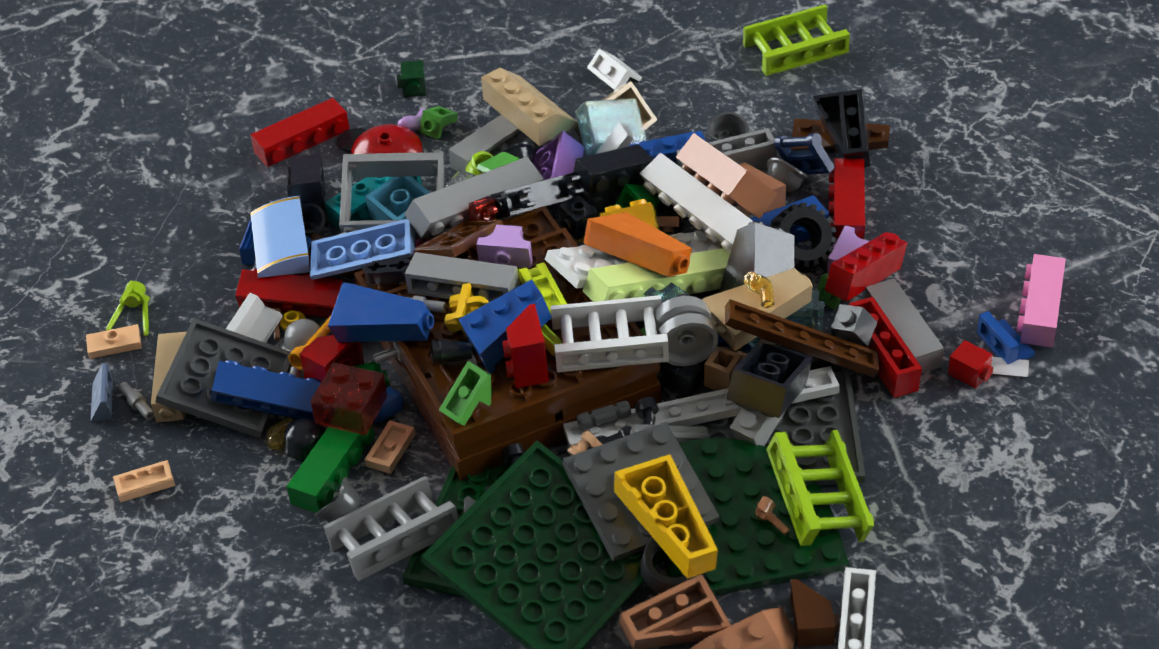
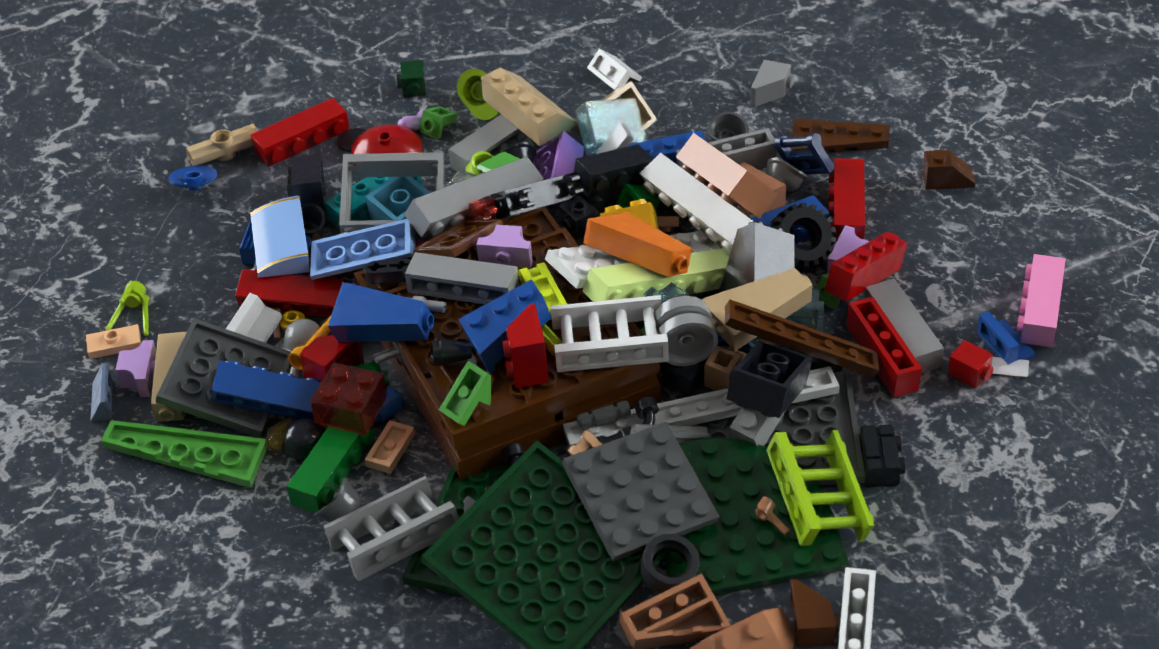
light nougat plate [113,460,175,503] -> none
light grey bar [118,382,154,420] -> none
yellow hips [444,283,489,338] -> none
yellow wedge [614,454,718,579] -> none
lime fence [743,4,850,76] -> none
clear yellow arm [744,272,775,308] -> none
black wedge [813,89,871,167] -> none
dark grey brick [831,304,877,346] -> none
none -> bright green wing [101,420,268,488]
none -> lavender brick [115,340,156,397]
none -> blue dish [169,166,217,191]
none -> tan piece [186,124,257,166]
none -> lime piece [457,69,499,120]
none -> light grey slope [751,60,794,107]
none -> black brick [859,424,905,487]
none -> reddish brown slope [922,150,975,190]

